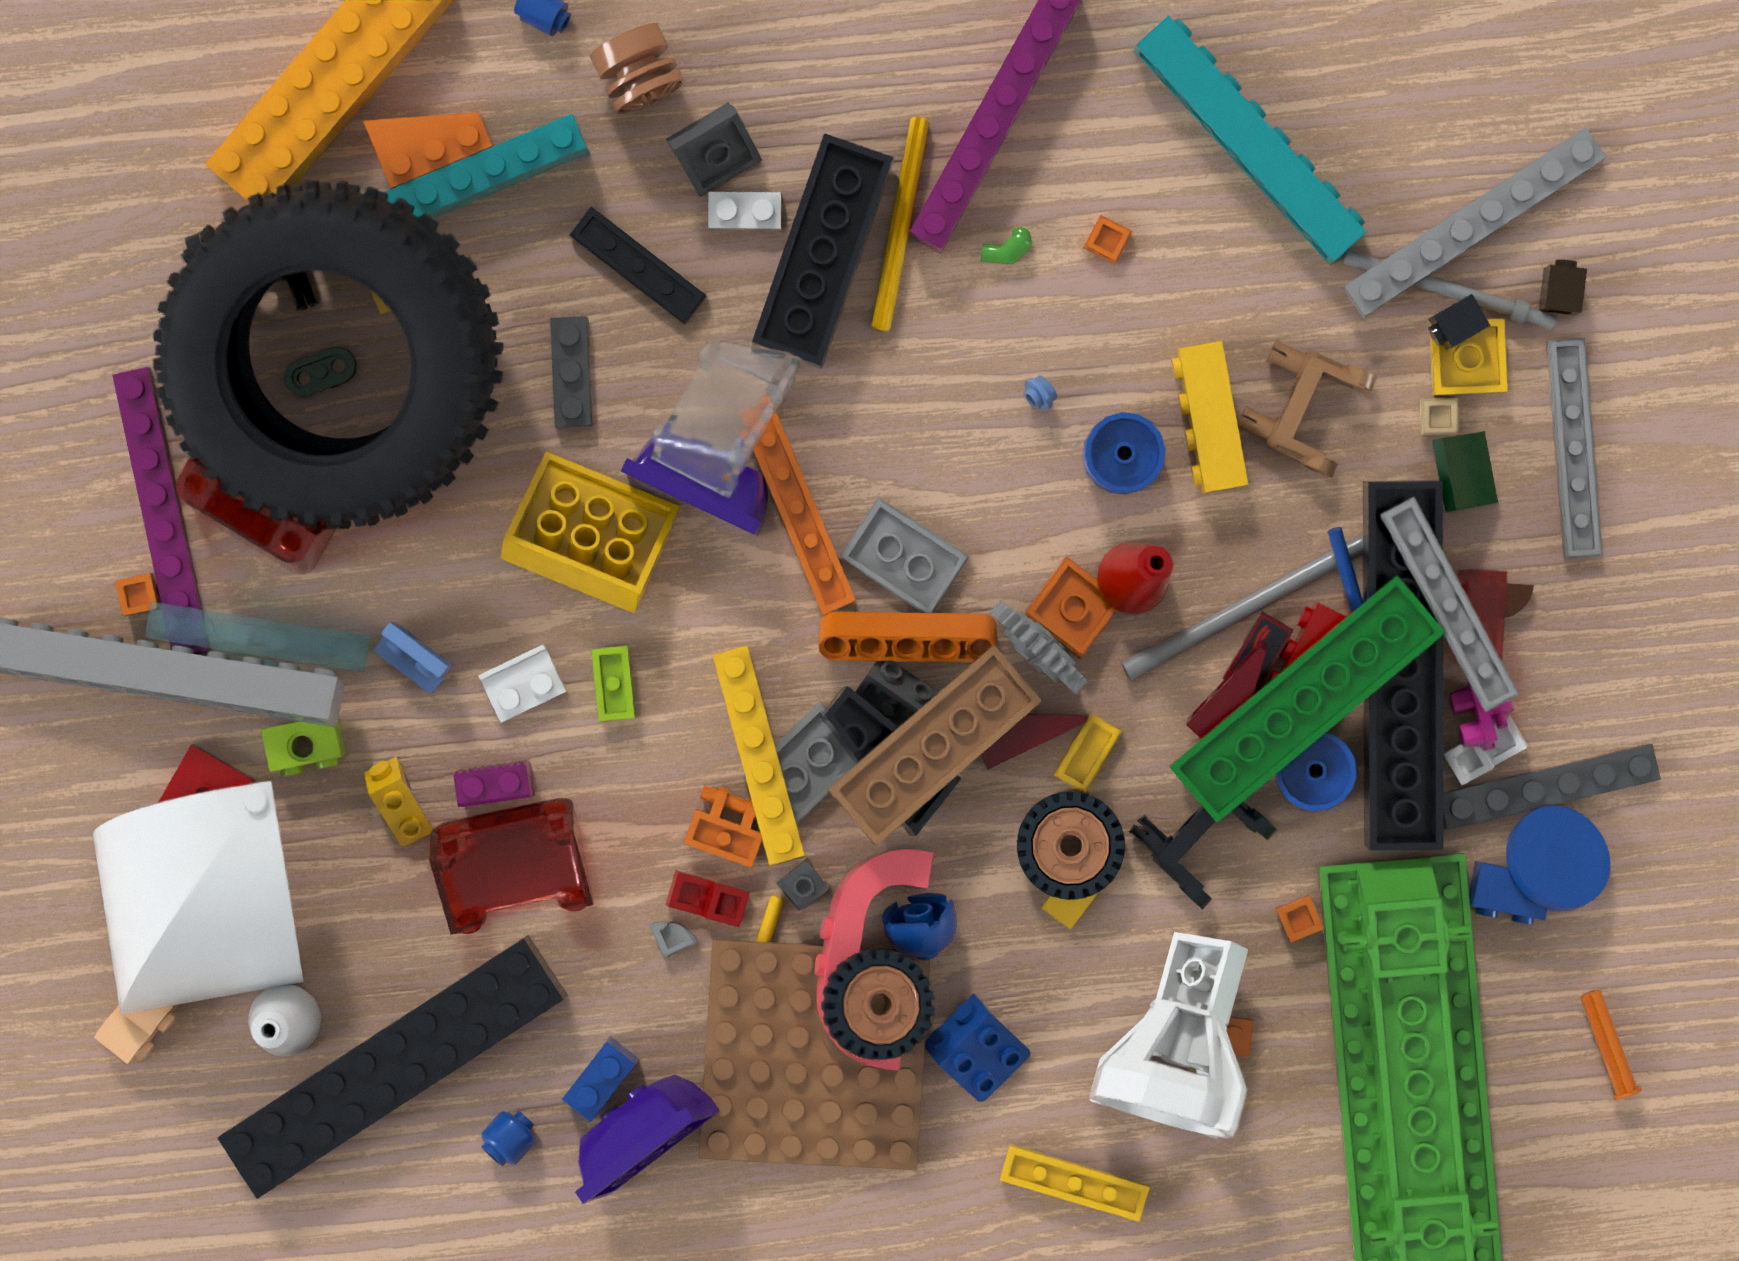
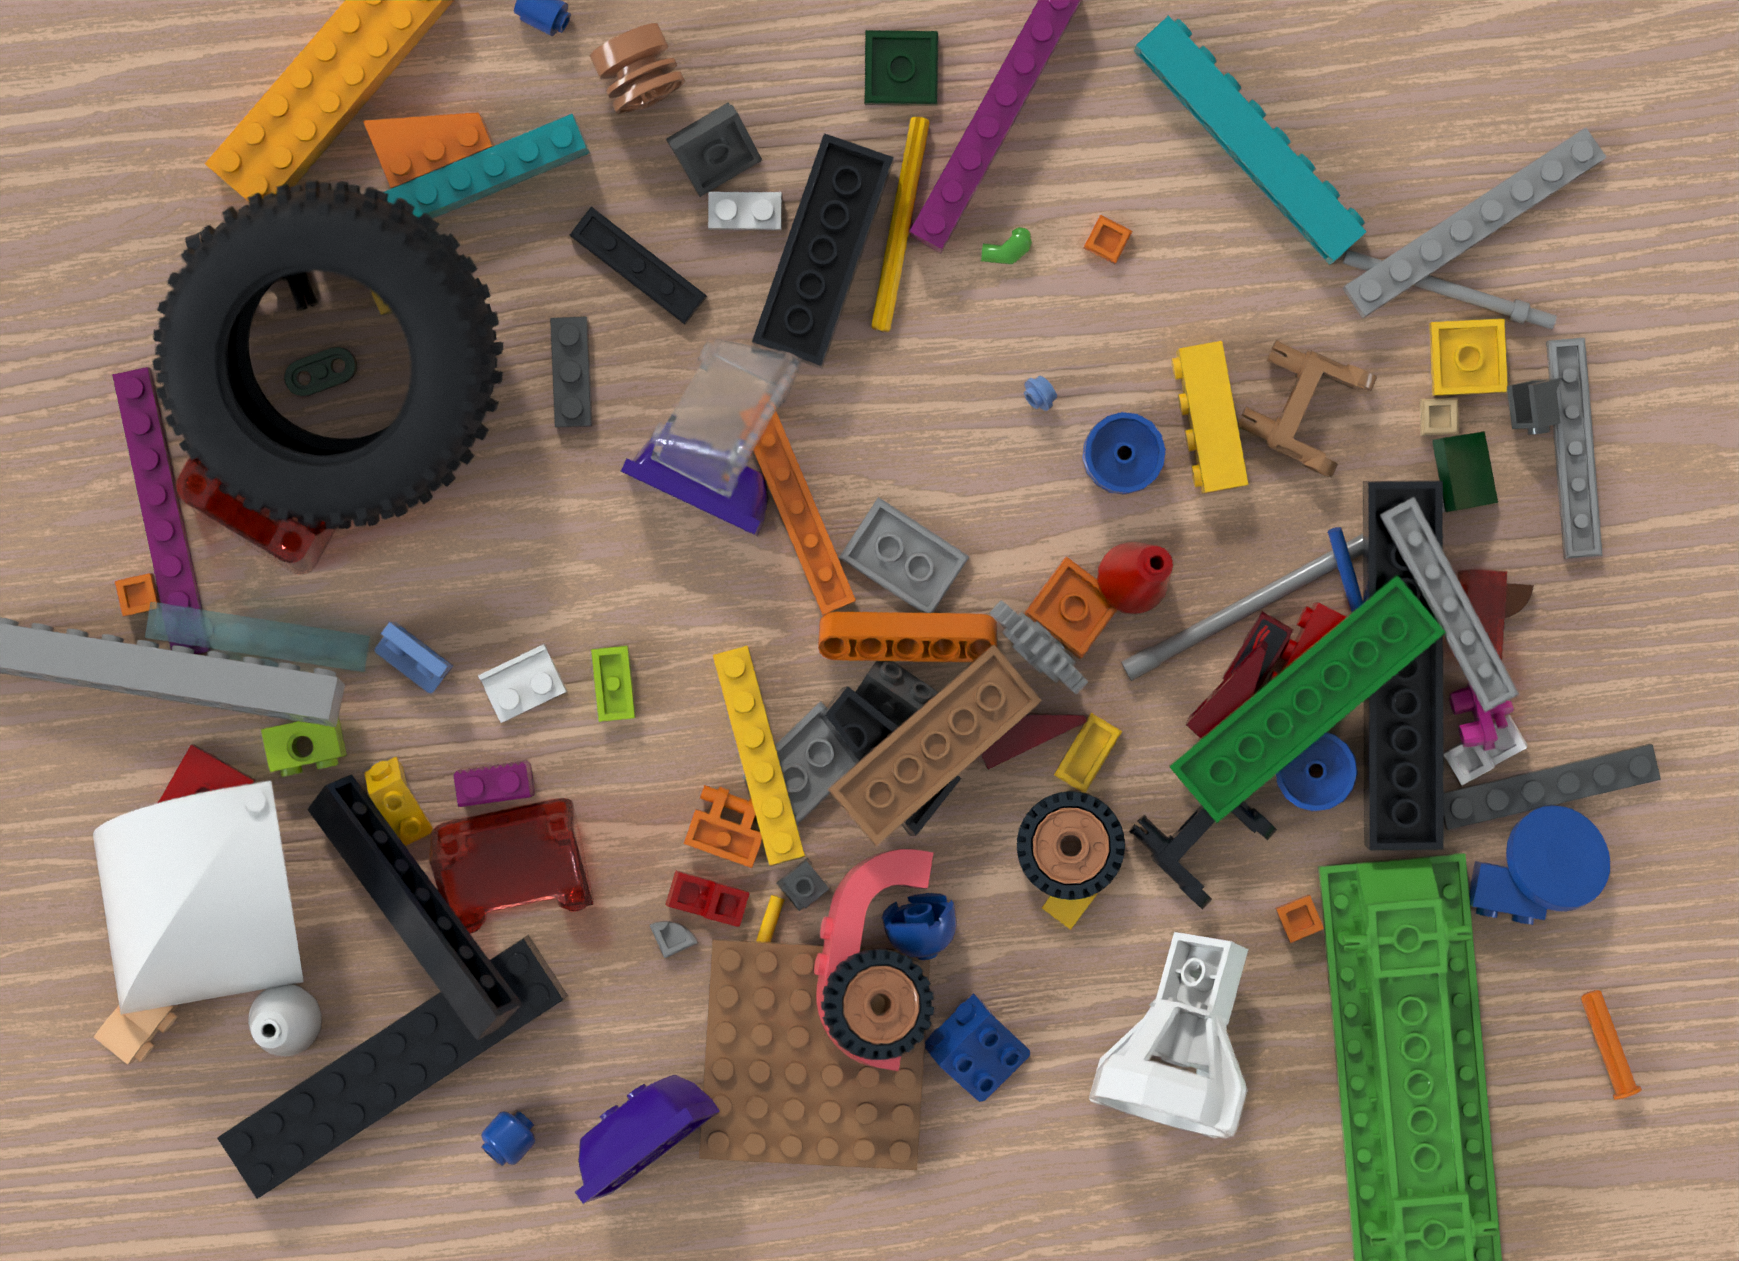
yellow slope [500,451,680,614] -> none
blue brick [562,1036,639,1122] -> none
yellow plate [999,1144,1150,1222] -> none
orange plate [1226,1016,1254,1057] -> none
black brick [1428,294,1491,351] -> none
dark brown brick [1539,259,1587,316] -> none
none -> black brick [307,774,522,1040]
none -> dark green tile [864,30,938,106]
none -> dark grey window [1507,378,1562,435]

